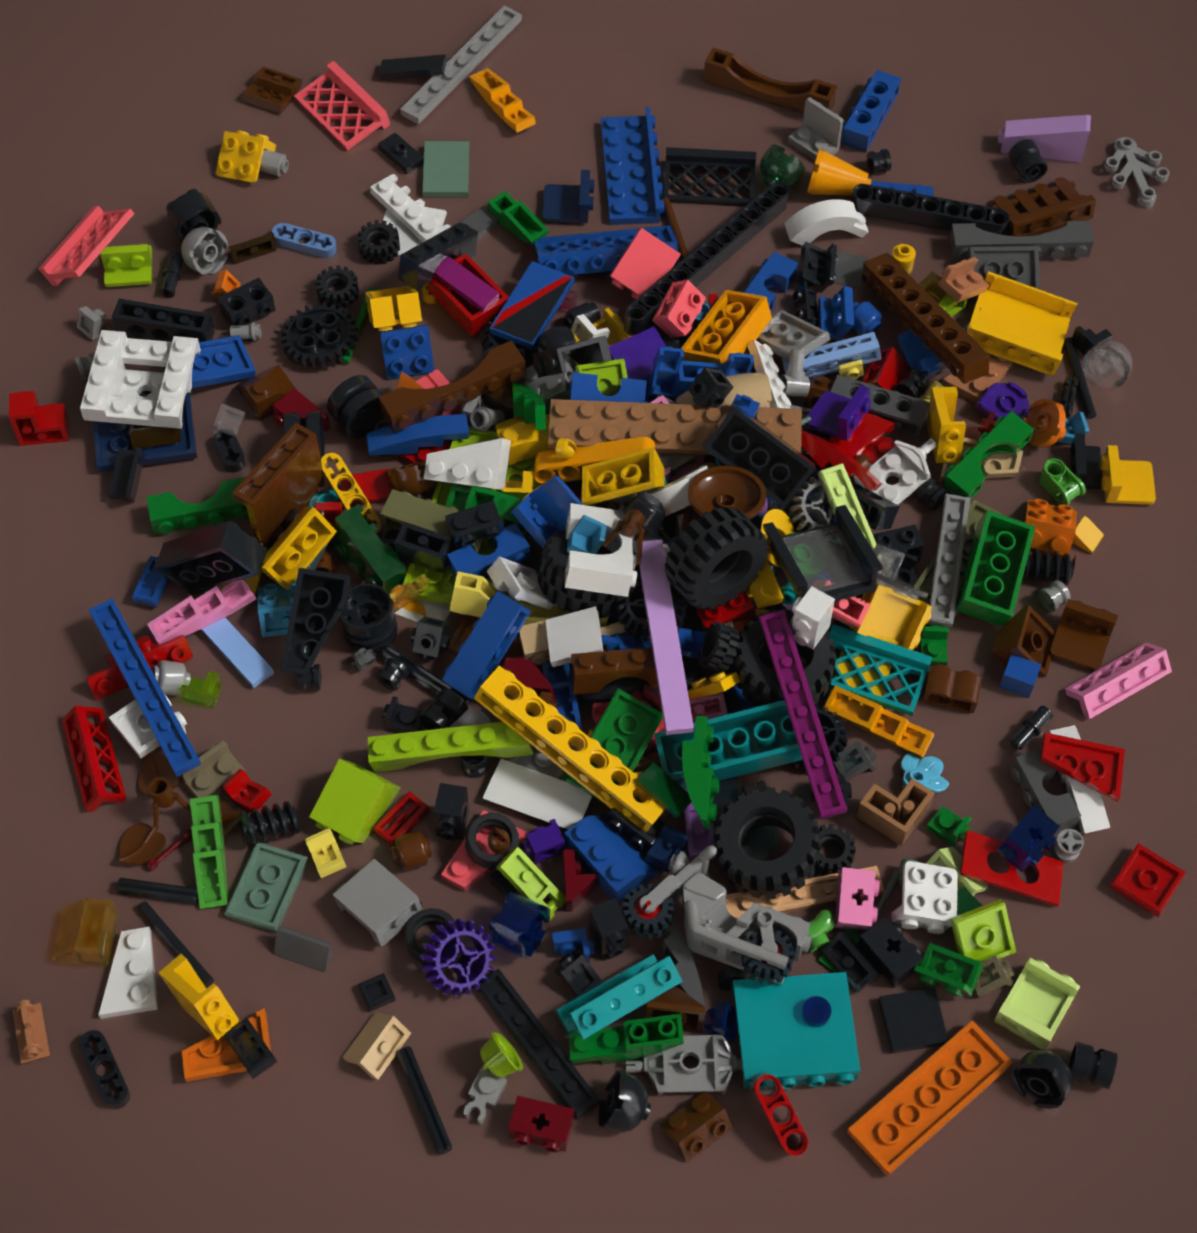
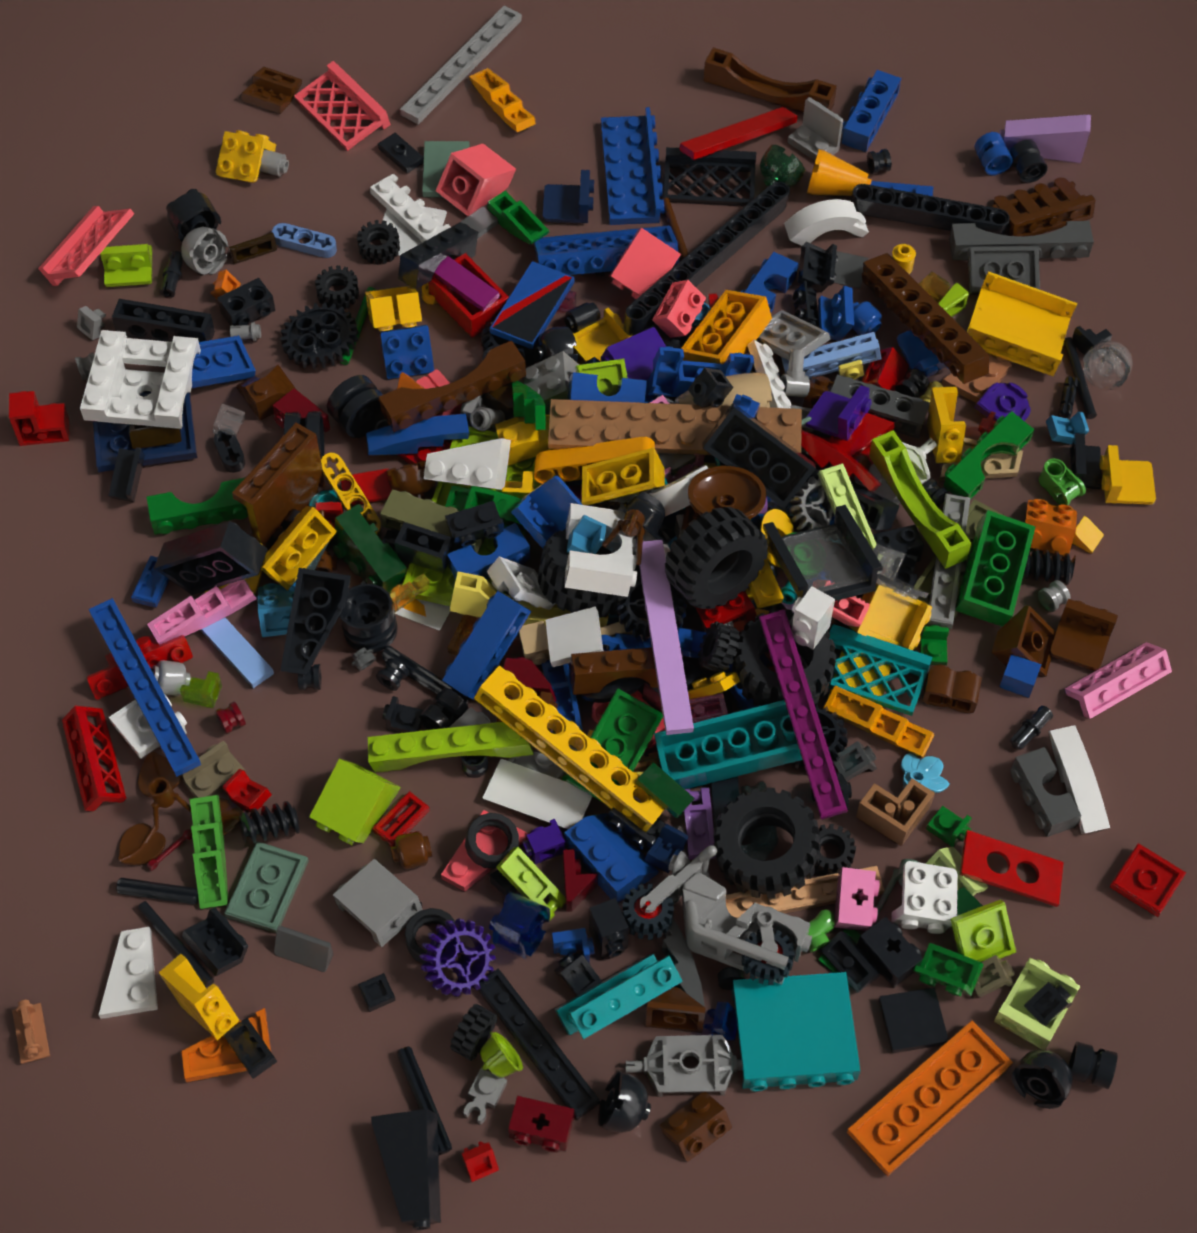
clear yellow slope [51,898,119,966] -> none
black beam [79,1030,130,1109] -> none
light yellow bracket [305,828,347,878] -> none
tan panel [343,1012,411,1080] -> none
black tile [379,54,447,80] -> none
black brick [411,616,450,659] -> none
black brick [433,783,469,841] -> none
reddish brown hinge [488,829,511,853] -> none
black panel [532,335,612,378] -> none
yellow hinge [556,438,577,459] -> none
green slope [569,1014,684,1064] -> none
white bracket [571,314,610,340] -> none
green slope [682,716,720,830] -> none
red beam [752,1072,809,1156] -> none
clear blue tile [802,996,831,1027] -> none
nougat bracket [938,257,989,302] -> none
clear blue brick [996,805,1060,872] -> none
orange plate [1023,399,1066,449] -> none
red wing [1040,732,1125,802] -> none
light grey wheel [1052,829,1084,862] -> none
light grey plant [1104,137,1170,208] -> none
none -> black bracket [182,907,248,976]
none -> dark red wheel [215,701,246,734]
none -> black slope [371,1109,441,1230]
none -> coral slope [436,144,516,216]
none -> black tyre [450,1003,497,1061]
none -> red tile [462,1141,499,1182]
none -> red tile [680,107,798,160]
none -> lime arch [869,430,971,569]
none -> blue wheel [974,132,1013,176]
none -> black bracket [1024,982,1072,1026]

